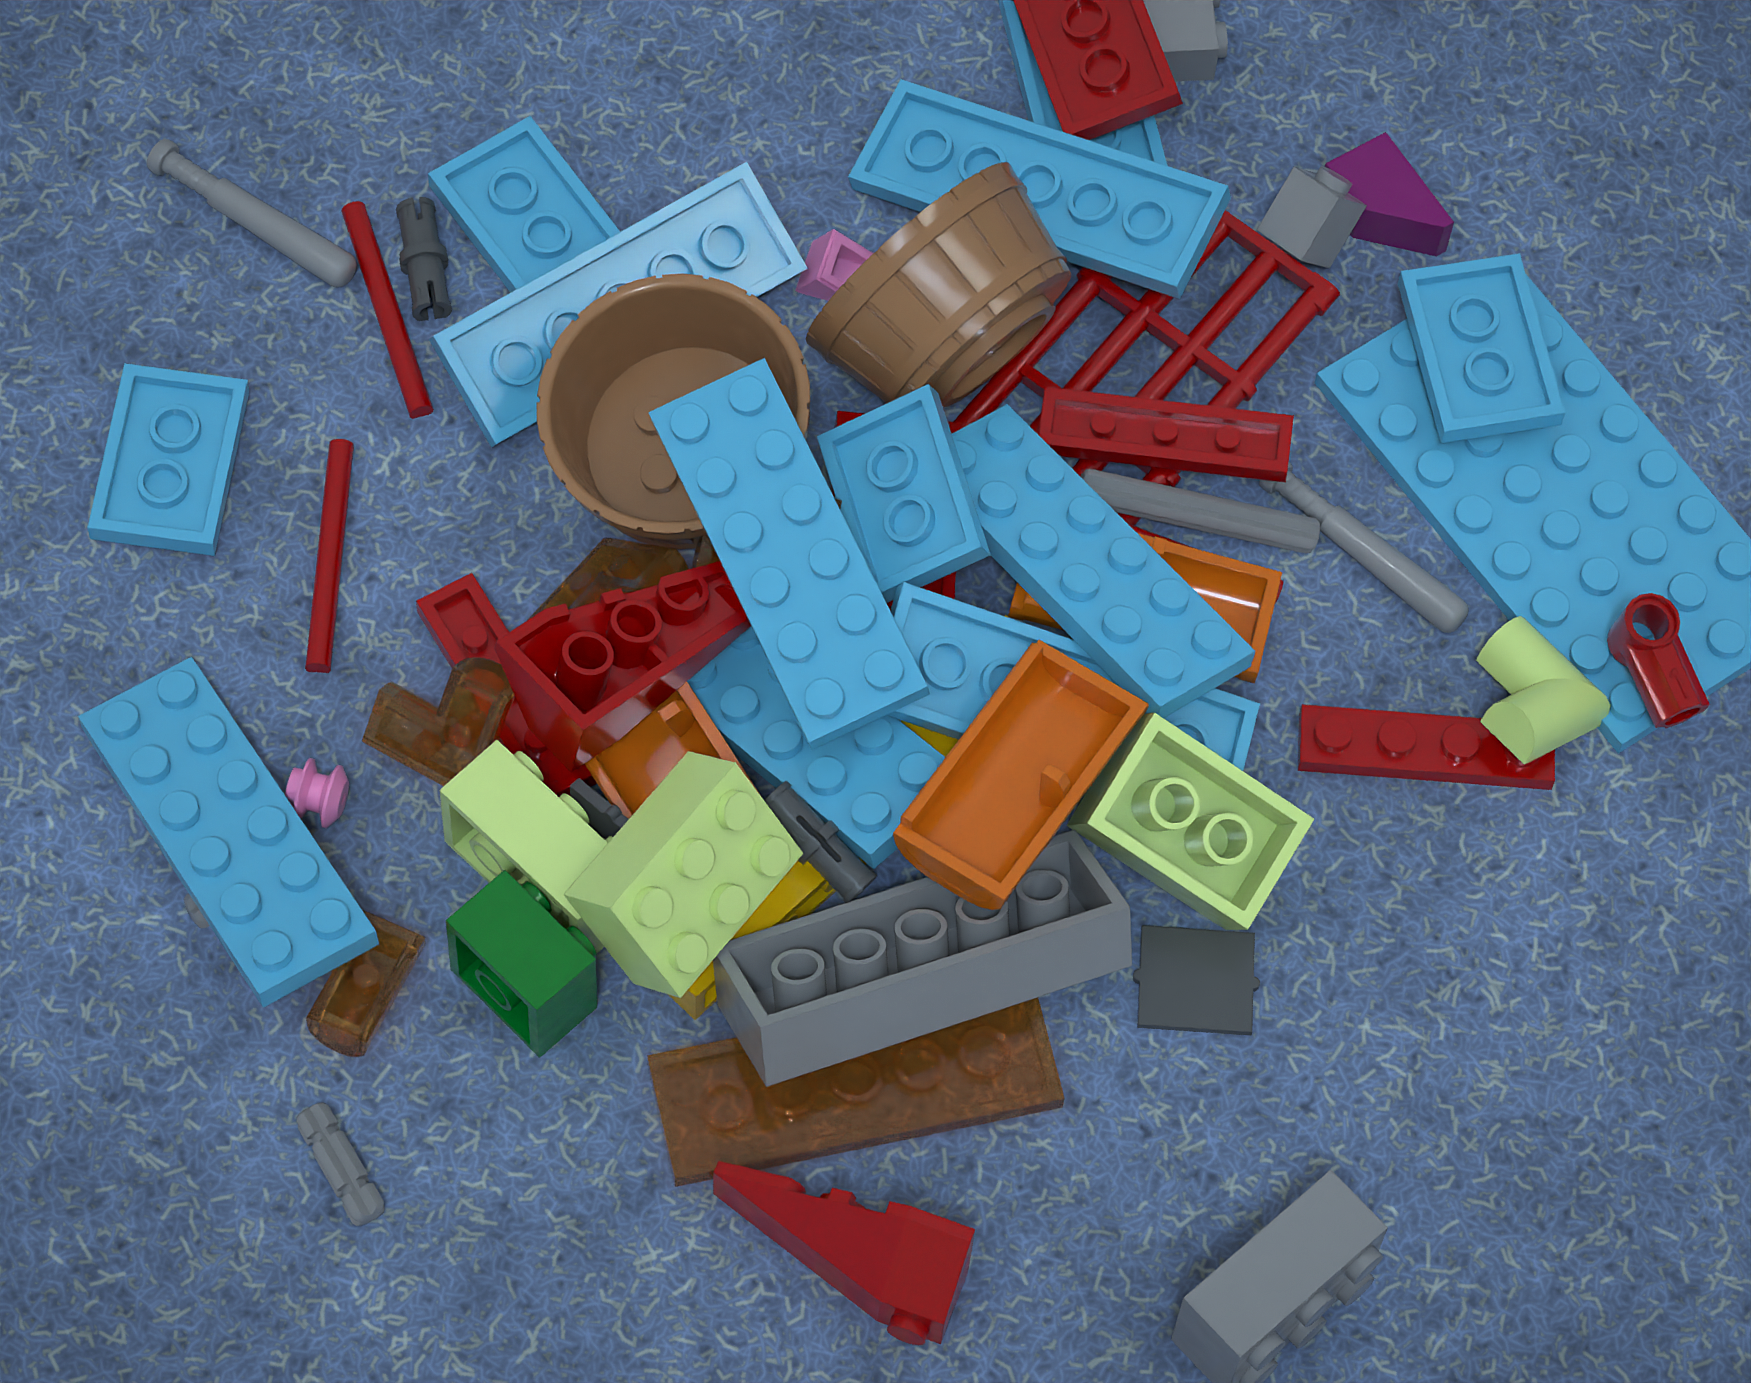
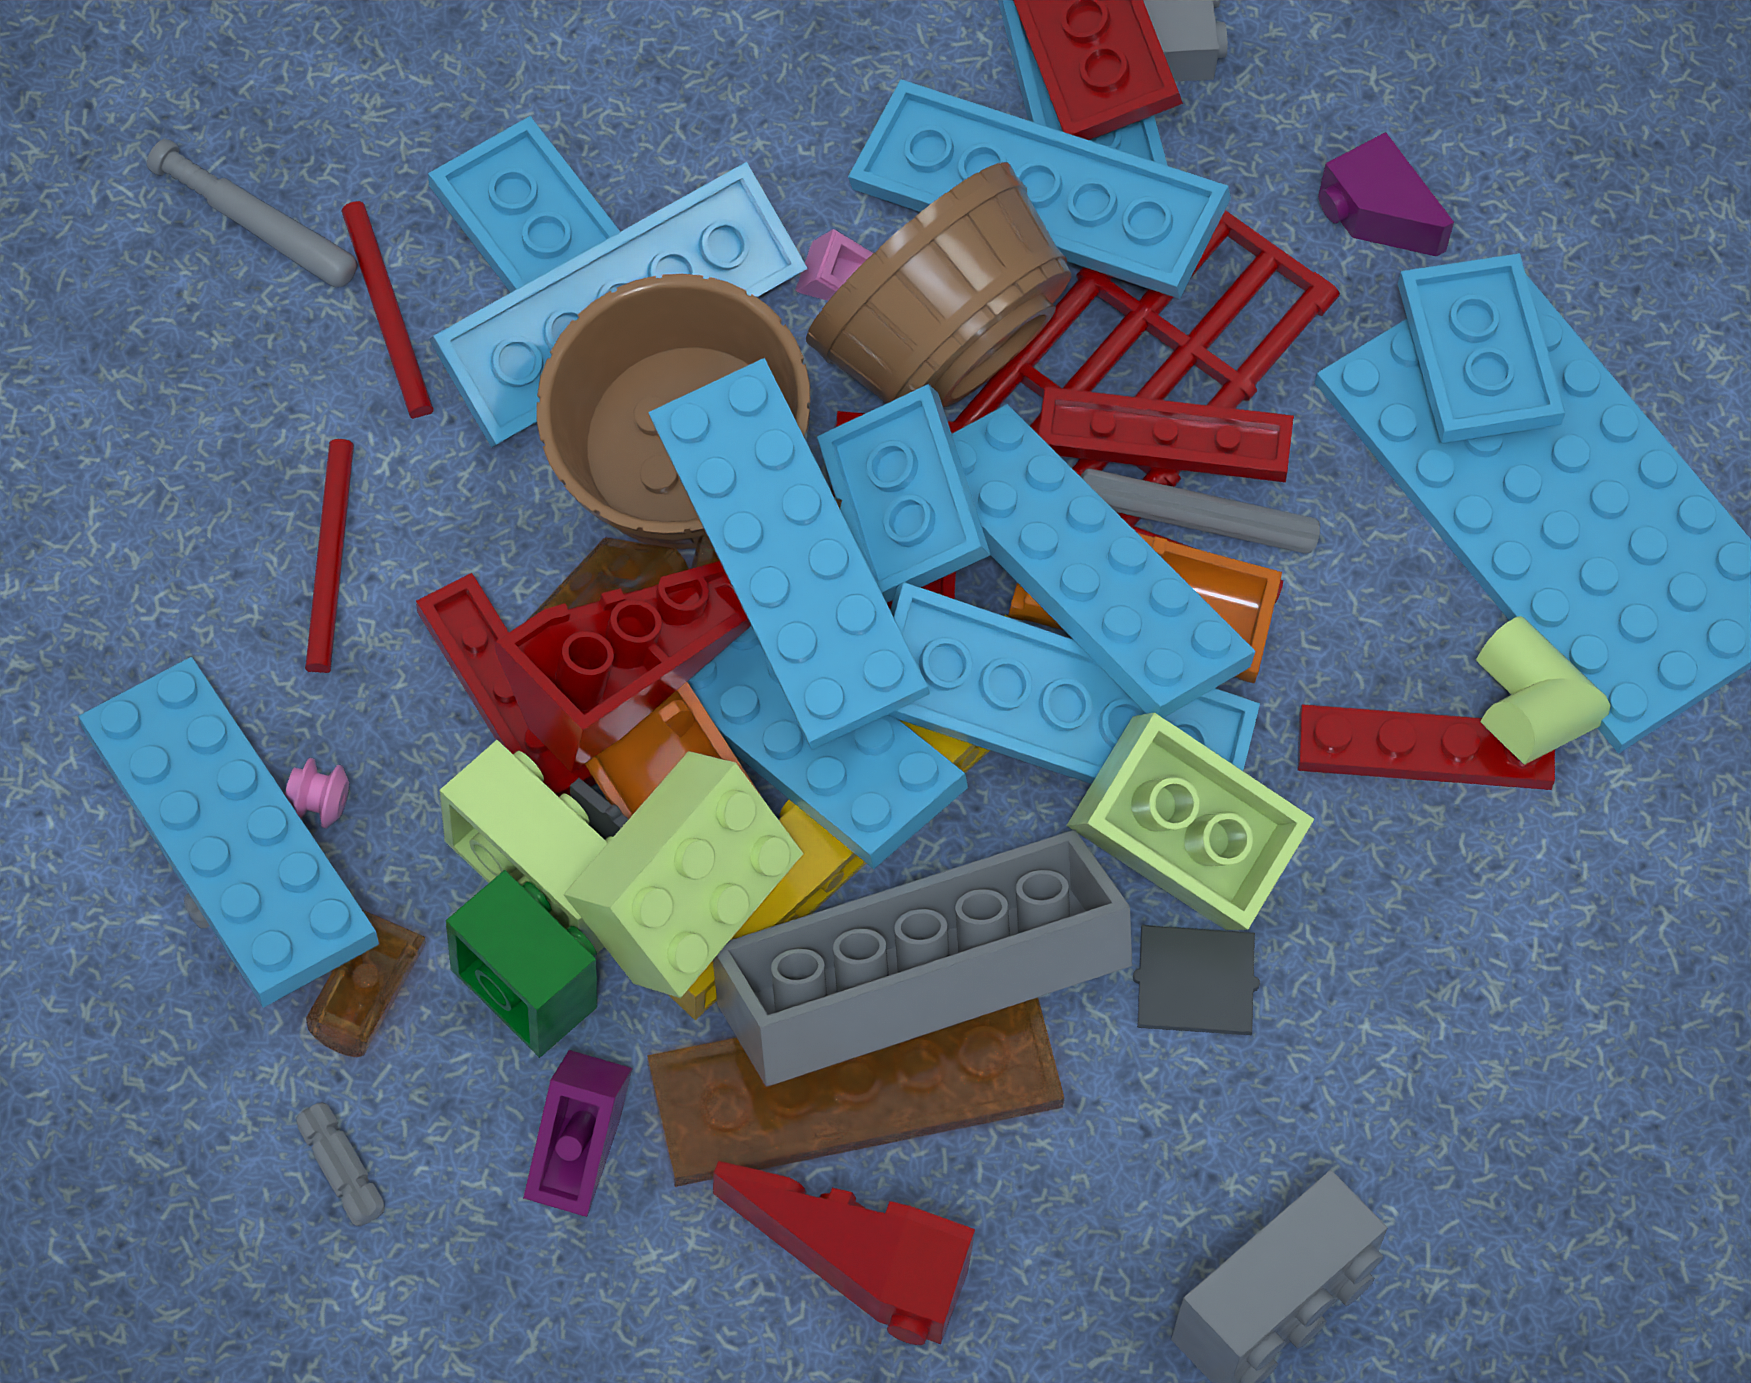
medium azure plate [87,363,249,556] -> none
clear orange brick [362,657,515,786] -> none
dark grey pin [396,197,452,321] -> none
dark grey pin [764,781,877,903] -> none
orange container [893,640,1149,910] -> none
light grey brick [1257,166,1367,268] -> none
light grey piece [1259,462,1469,633] -> none
red piece [1607,593,1710,729] -> none
none -> magenta slope [523,1050,632,1217]

